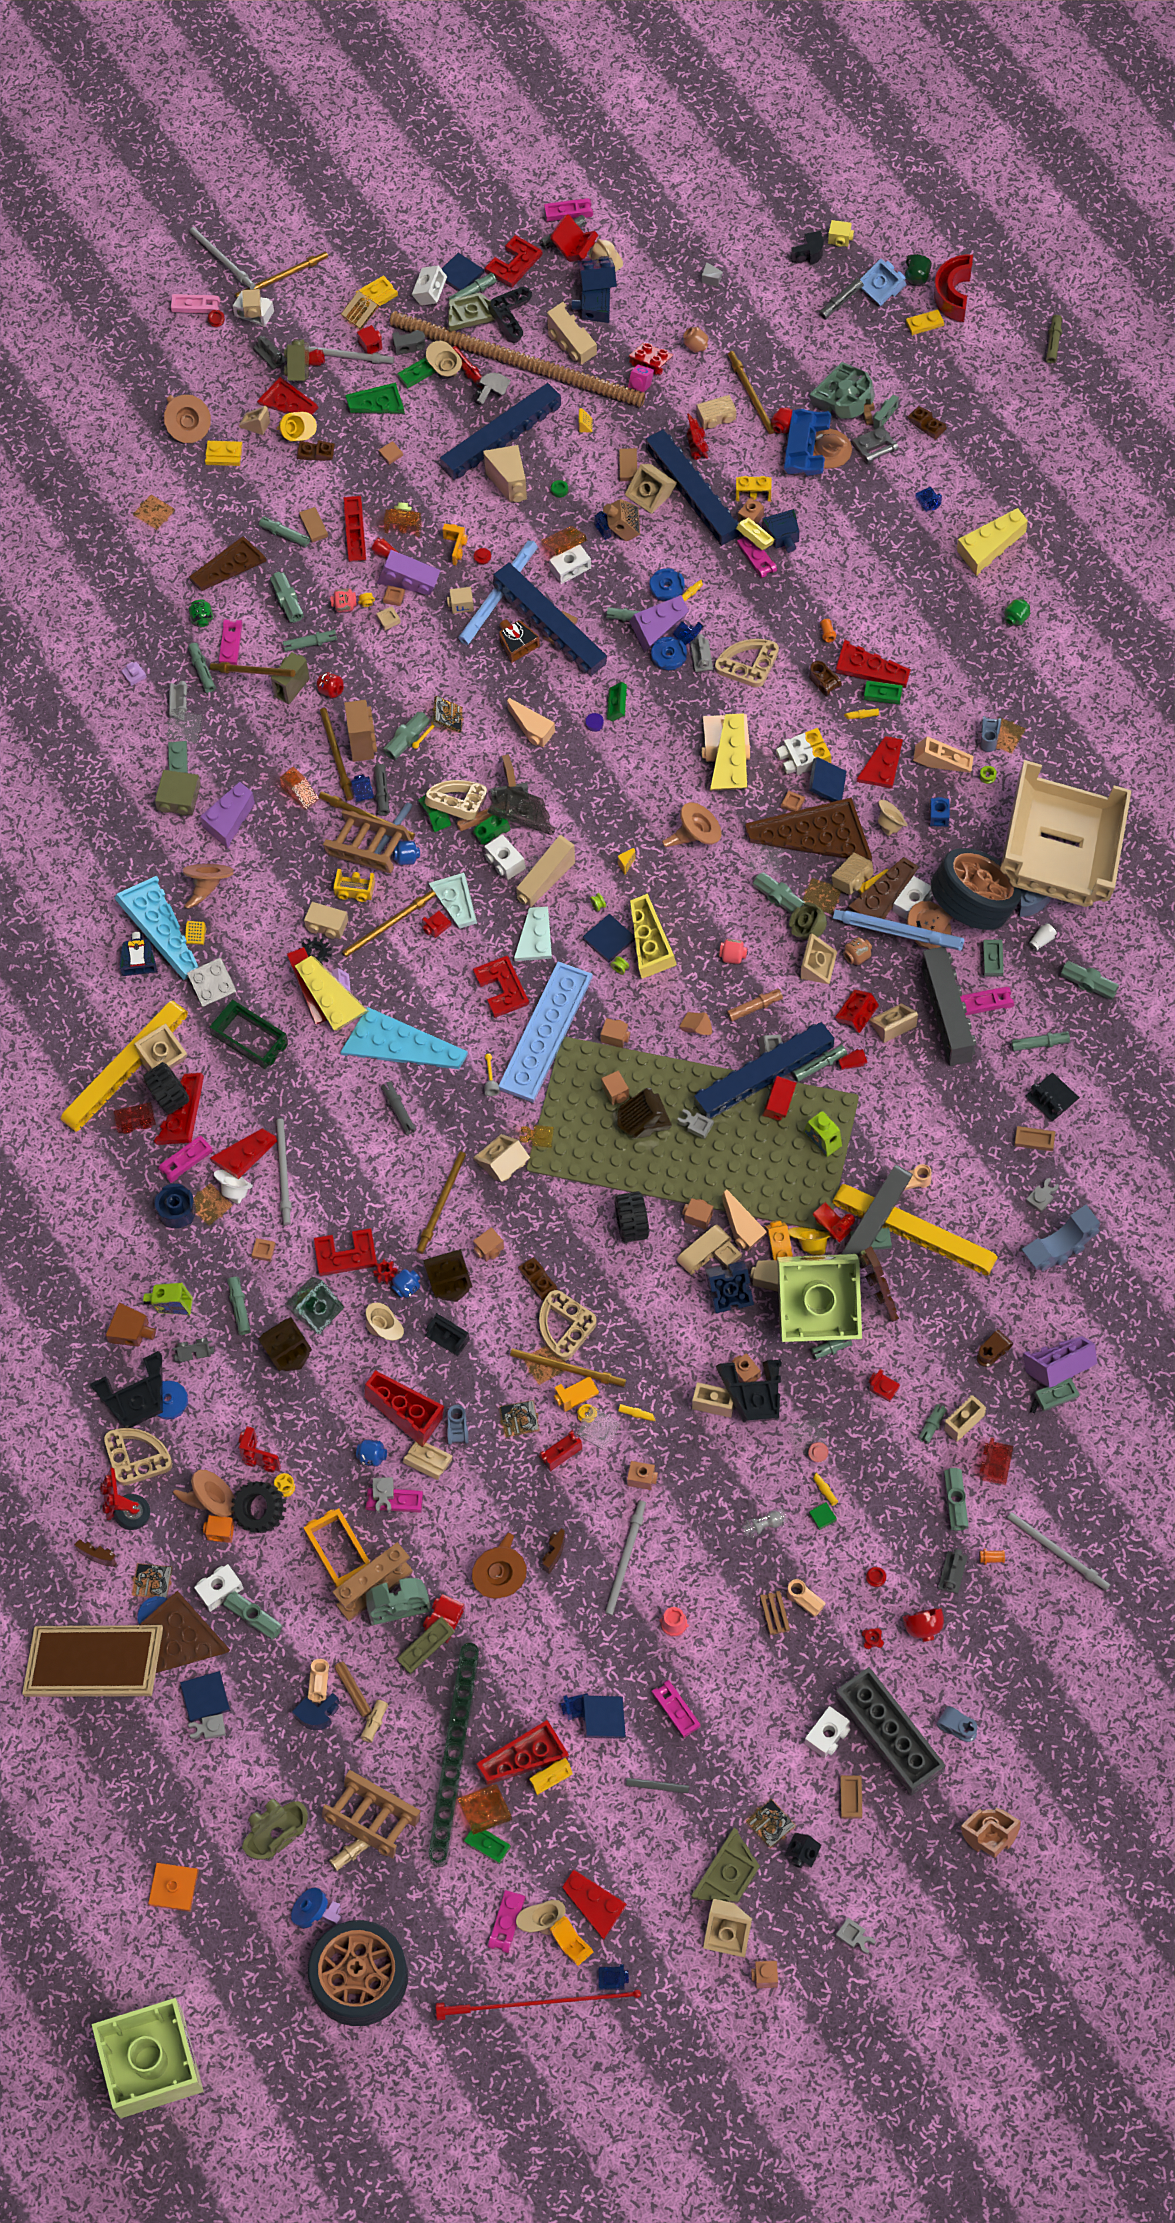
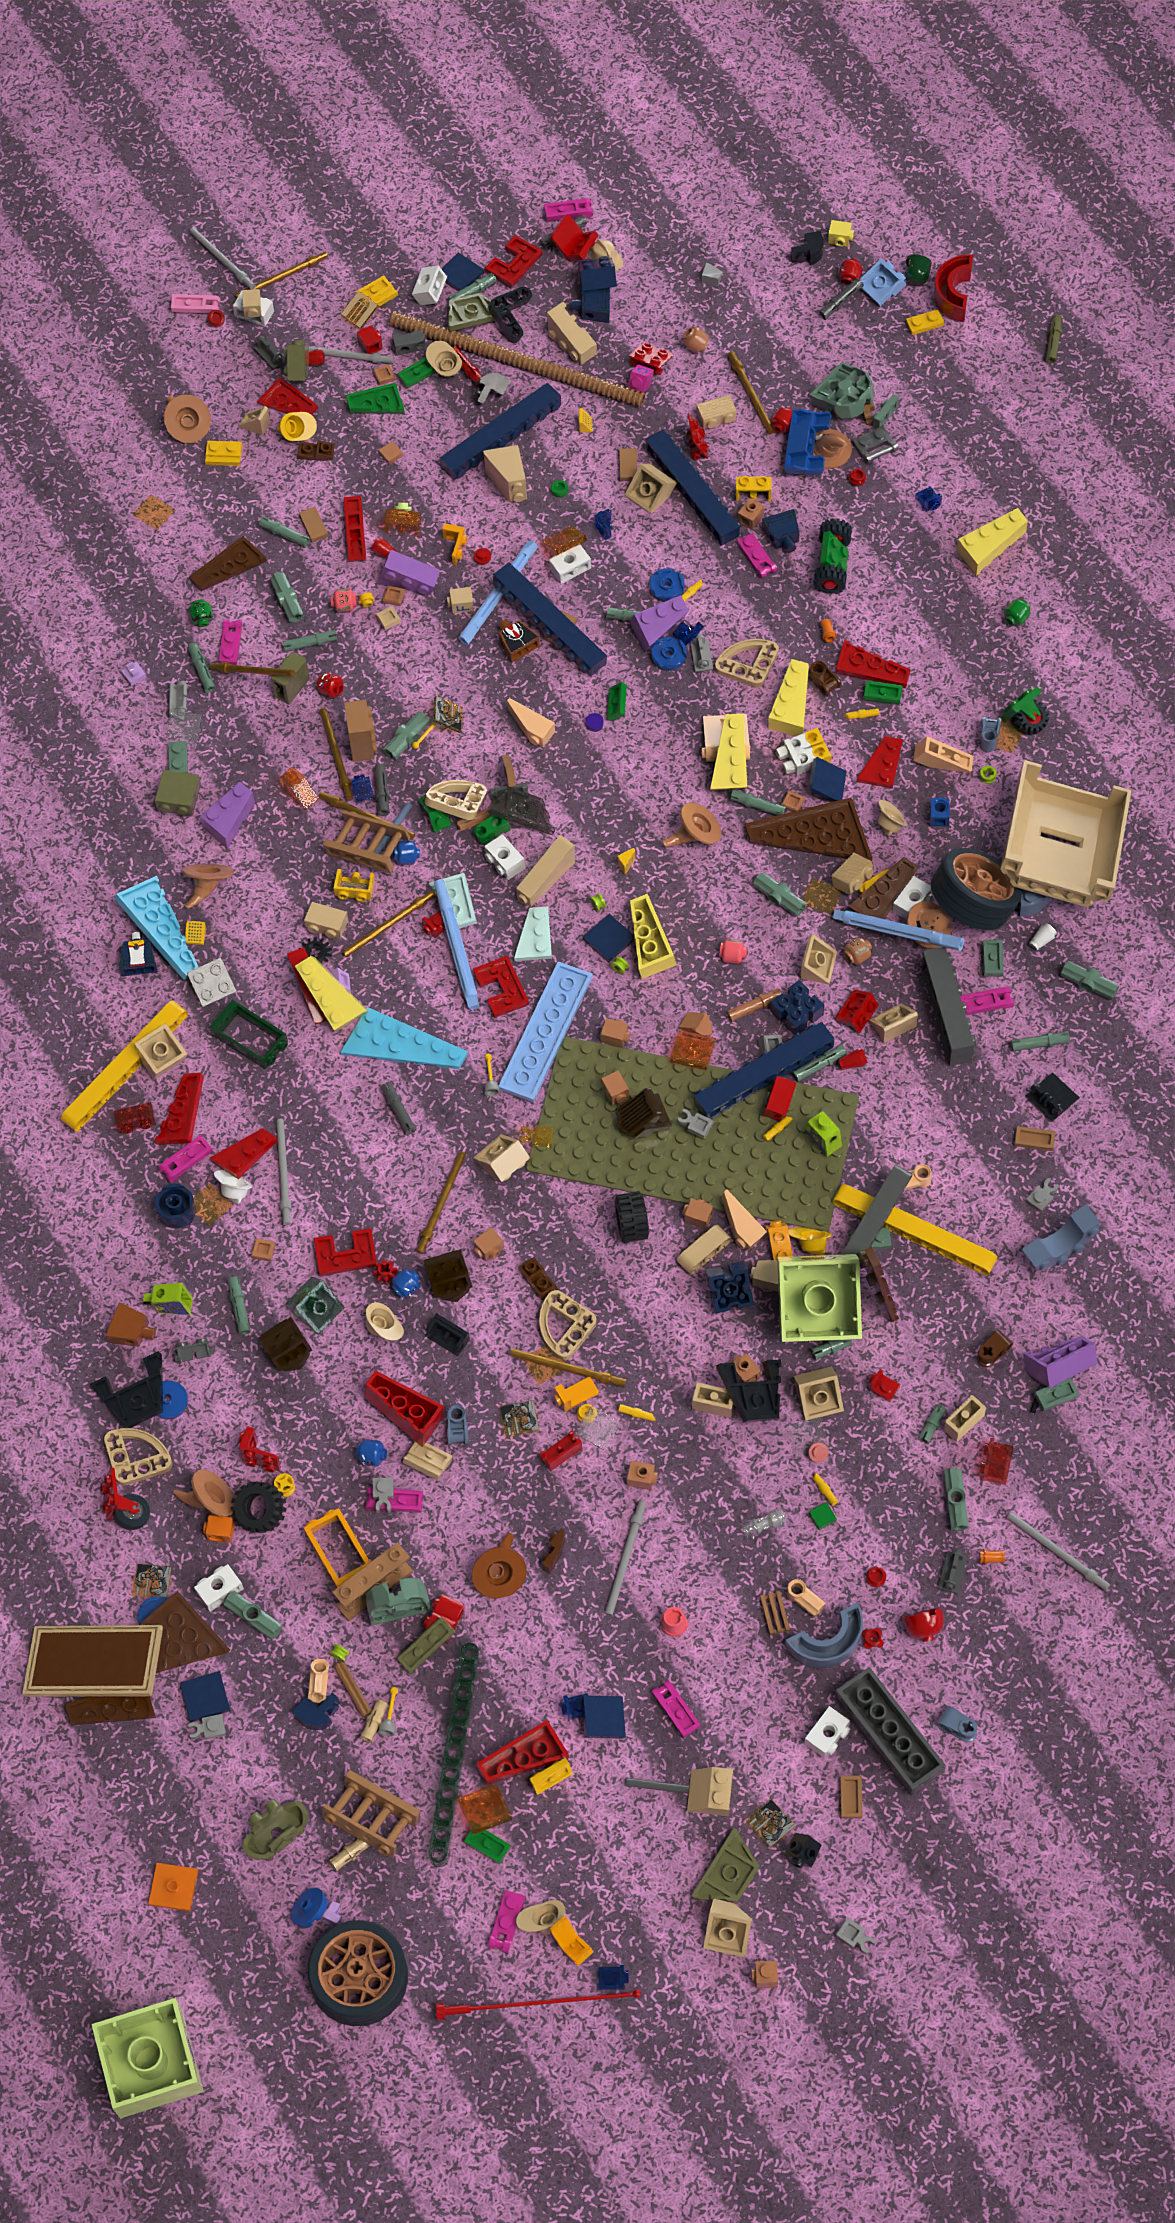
reddish brown slope [74,1539,117,1567] -> none
black tyre [143,1062,189,1114] -> none
red wing [562,1870,627,1941] -> none
medium nougat torso [603,499,640,541] -> none
tan plate [714,1241,742,1269] -> none
light yellow plate [736,518,775,550] -> none
clear piece [746,843,784,876] -> none
olive cylinder [789,902,827,941] -> none
red hinge [813,1202,855,1243] -> none
reddish brown slope [907,406,947,440] -> none
nougat brick [961,1807,1021,1858] -> none
none -> reddish brown wing [65,1696,156,1725]
none -> lime bush [329,1644,350,1662]
none -> nougat tile [373,364,396,386]
none -> light grey hinge [378,1687,398,1736]
none -> light blue piece [434,879,480,1010]
none -> clear orange tile [670,1030,716,1070]
none -> tan slope [687,1767,733,1816]
none -> sand green pin [730,789,786,816]
none -> yellow piece [762,1116,793,1142]
none -> light yellow wedge [768,659,809,736]
none -> dark blue brick [770,980,825,1035]
none -> sand blue brick [785,1602,863,1668]
none -> tan slope [794,1366,844,1421]
none -> plate [813,518,852,594]
none -> red head [838,258,863,285]
none -> red plate [849,469,866,486]
none -> plate [1000,686,1050,735]

